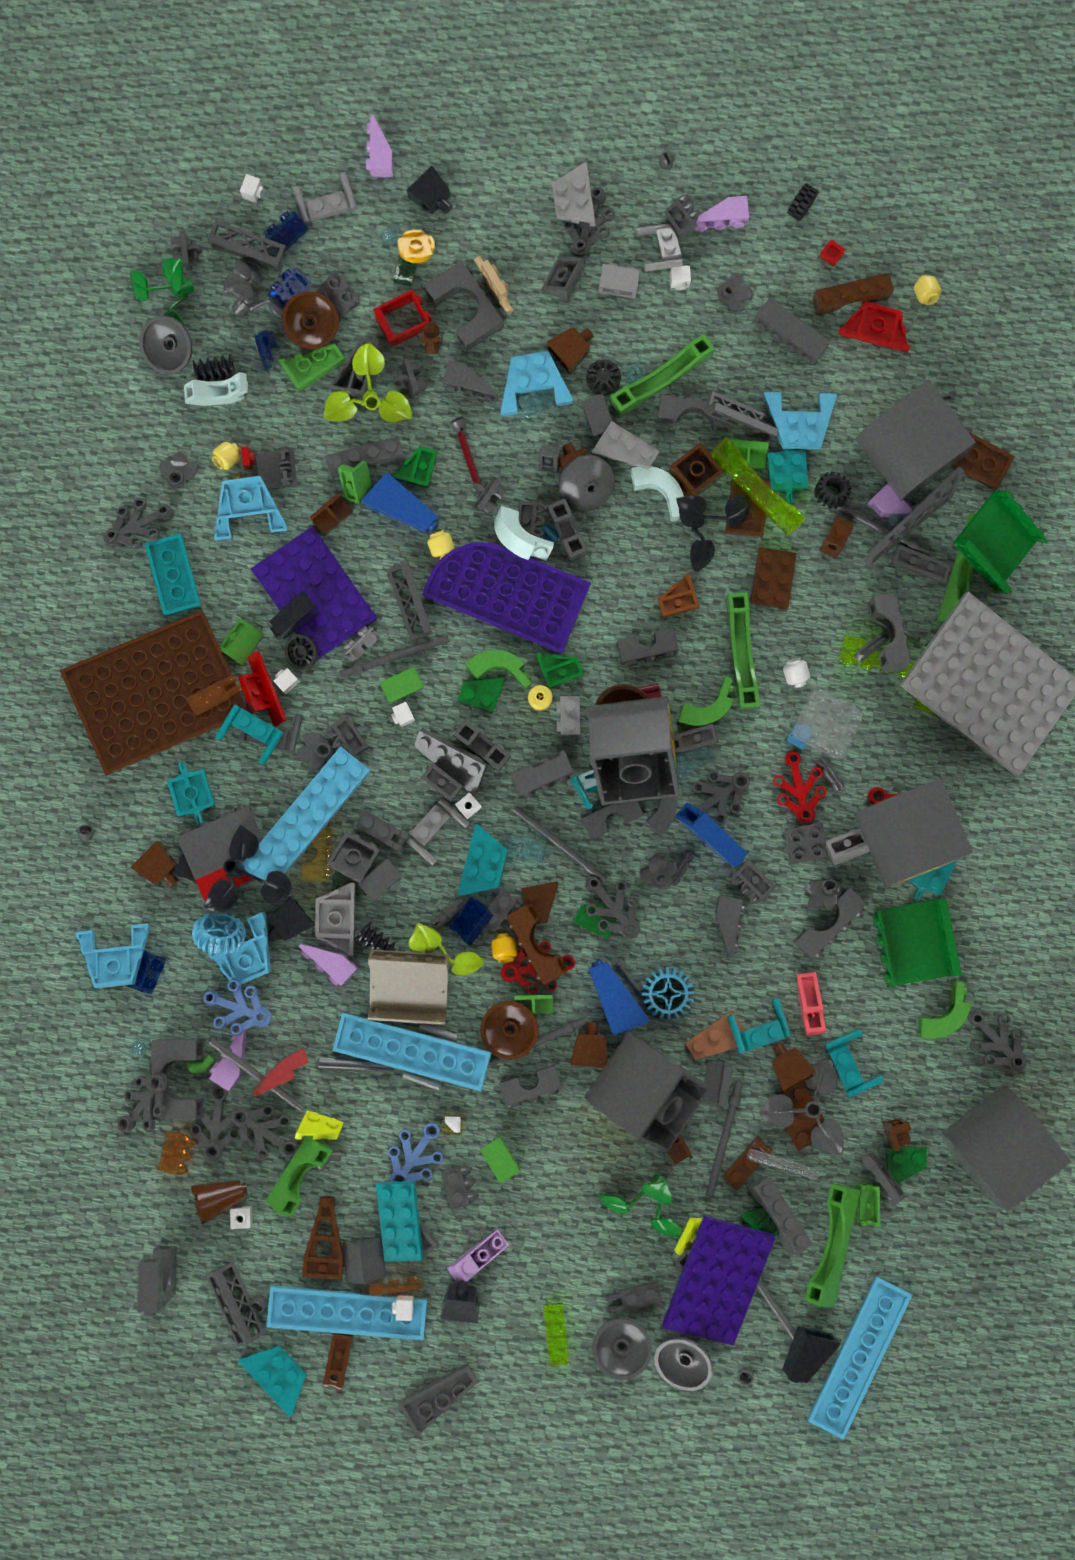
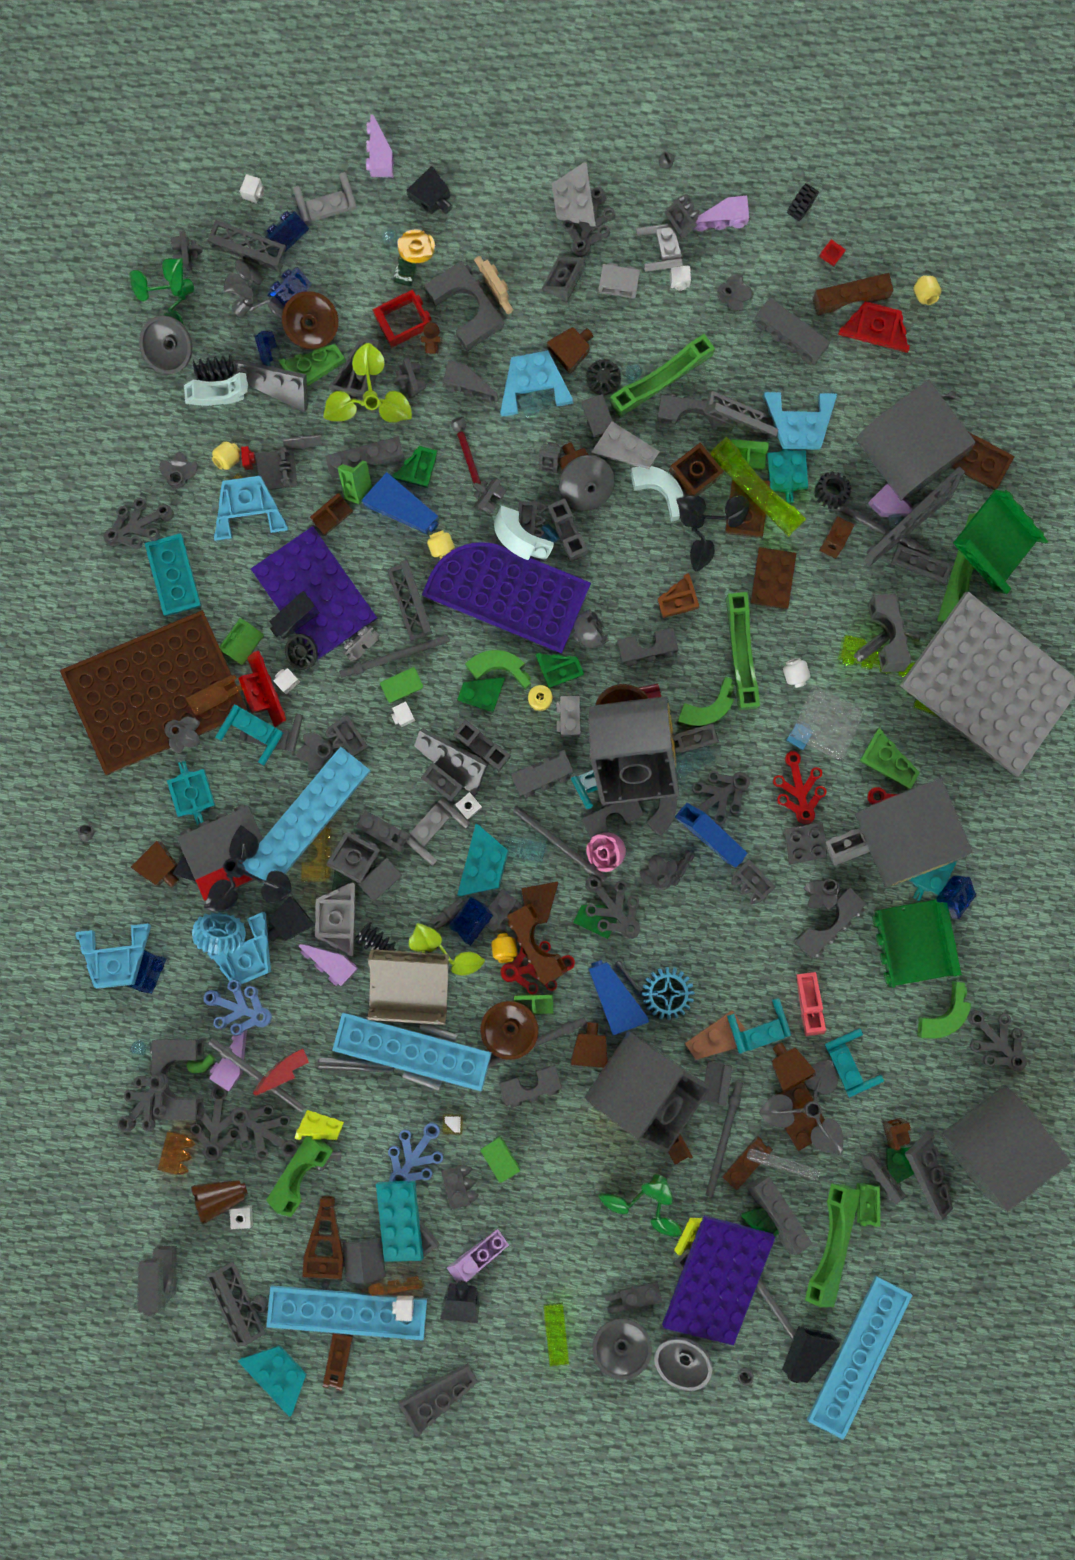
dark grey hinge [317,270,360,322] -> none
dark grey slope [715,896,745,957] -> none
dark grey axle [816,757,845,792] -> none
none -> dark grey plate [164,717,200,753]
none -> dark grey wing [234,359,308,412]
none -> dark grey pin [283,434,322,450]
none -> dark grey cylinder [573,609,609,648]
none -> bright pink cylinder [587,832,626,872]
none -> bright green wing [859,728,920,790]
none -> dark grey wing [905,1131,953,1220]
none -> clear blue bracket [936,876,976,919]

